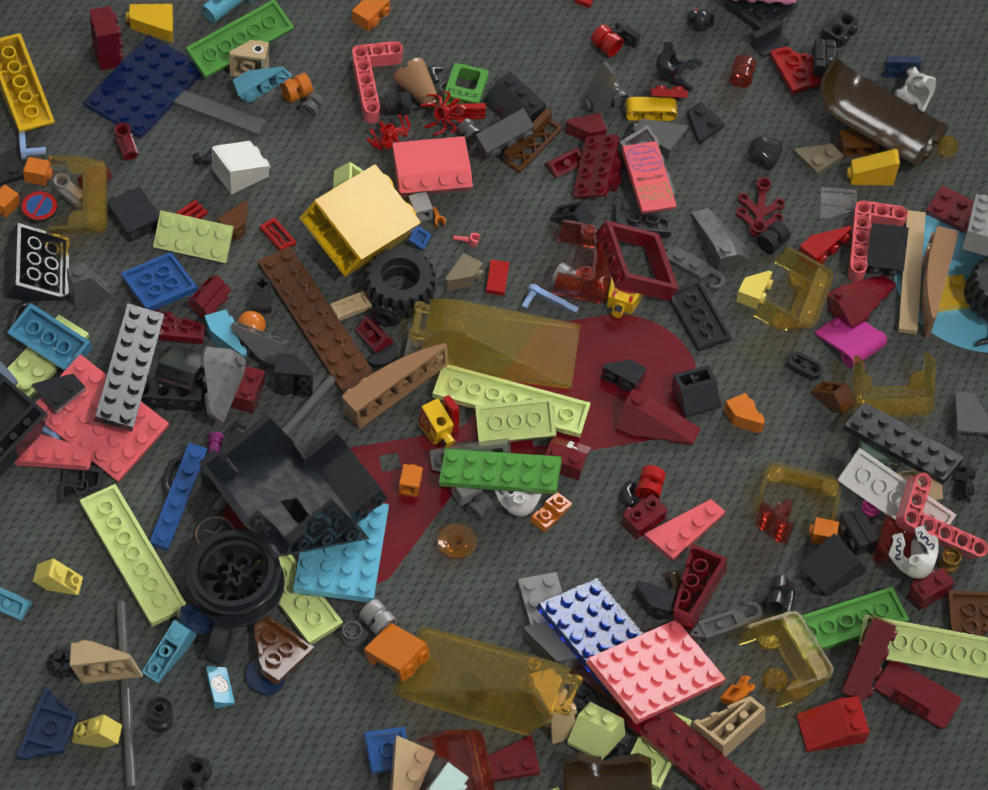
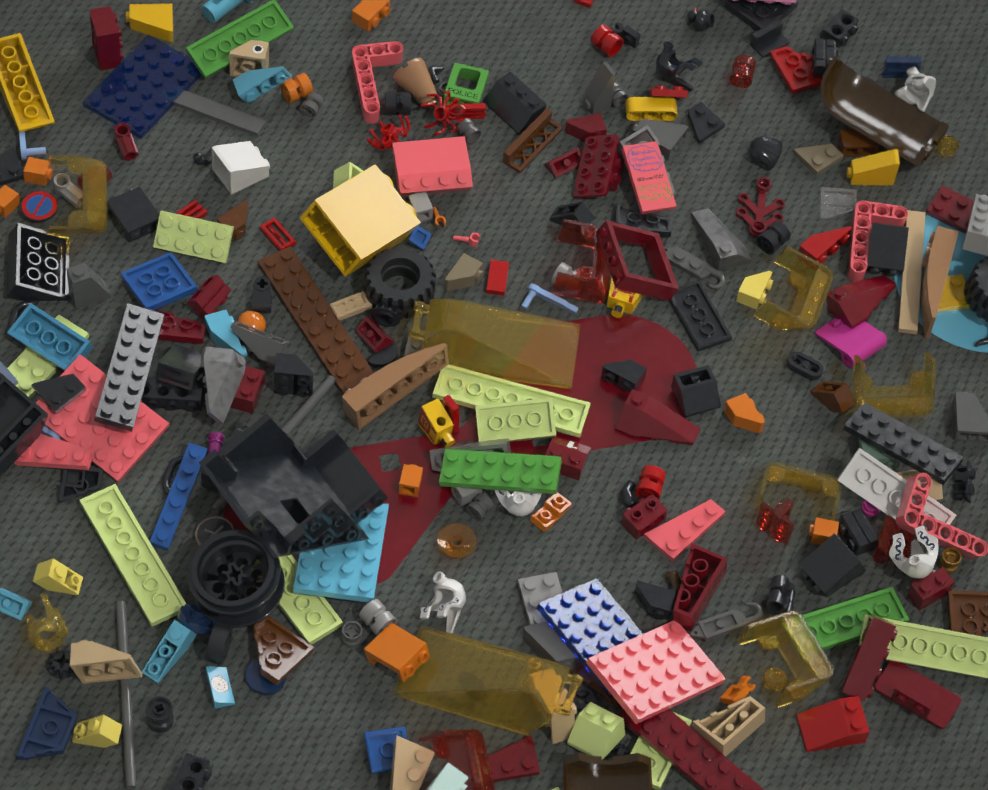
dark grey slope [476,108,534,157] -> none
none -> clear yellow piece [25,594,69,651]
none -> white piece [420,571,466,635]

